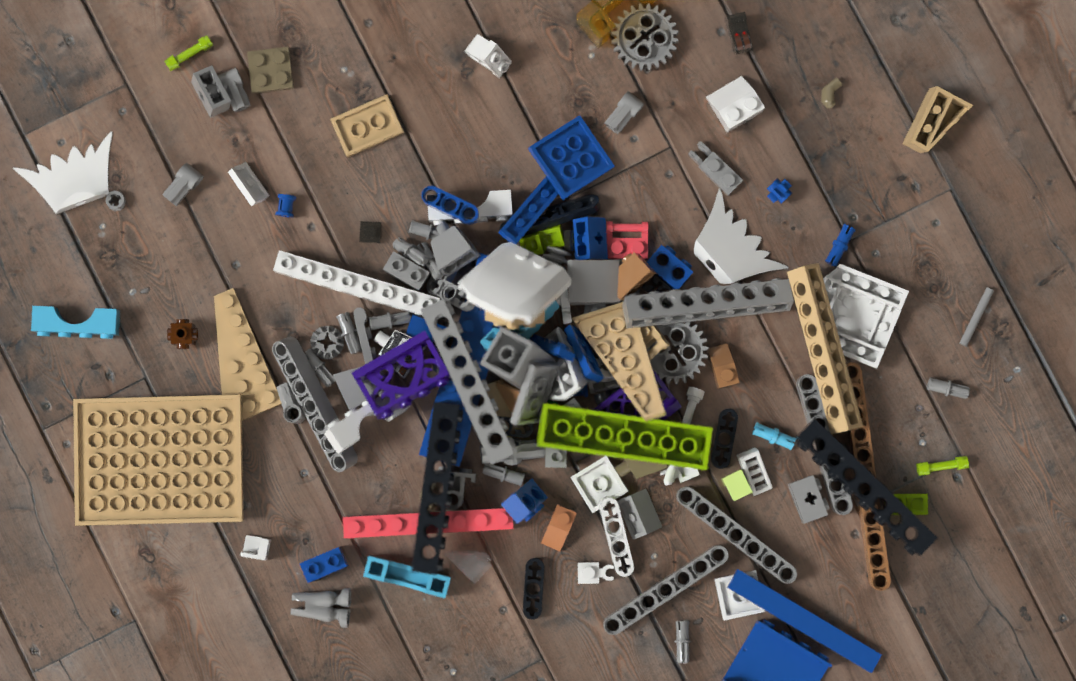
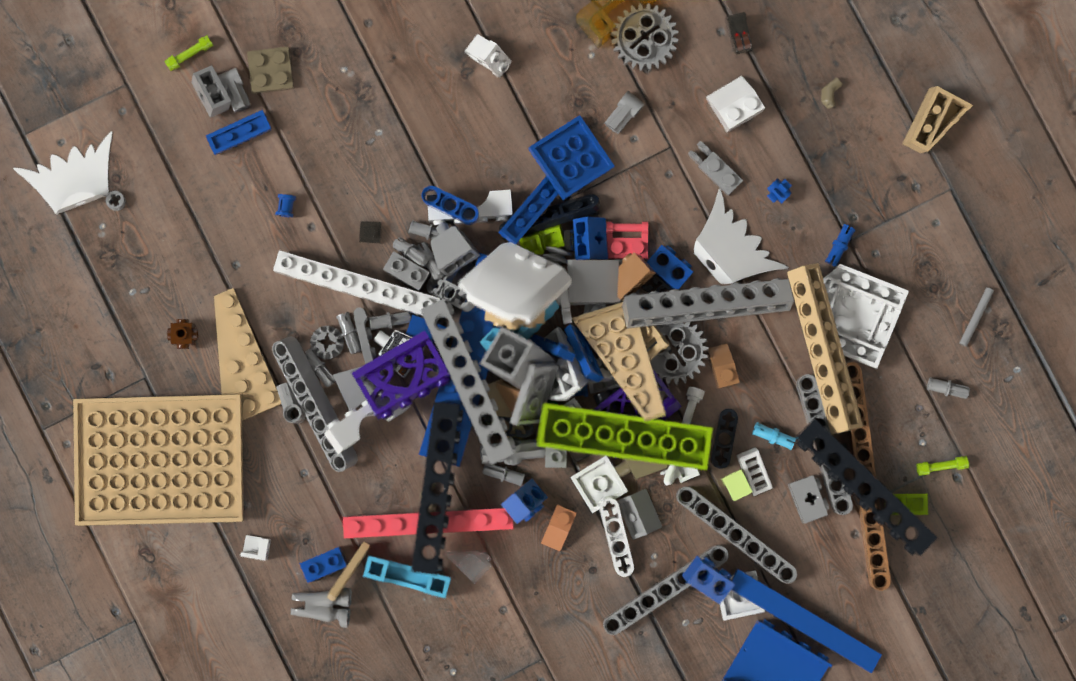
medium azure arch [31,306,120,339] -> none
light grey piece [162,163,204,206] -> none
white plate [228,162,269,206] -> none
tan tile [330,94,404,158] -> none
light grey pin [435,467,476,510] -> none
black beam [523,558,544,620] -> none
white plate [578,562,614,584] -> none
light grey axle [674,621,691,663] -> none
none -> blue plate [206,110,272,155]
none -> tan tile [327,542,370,601]
none -> blue brick [682,555,735,604]

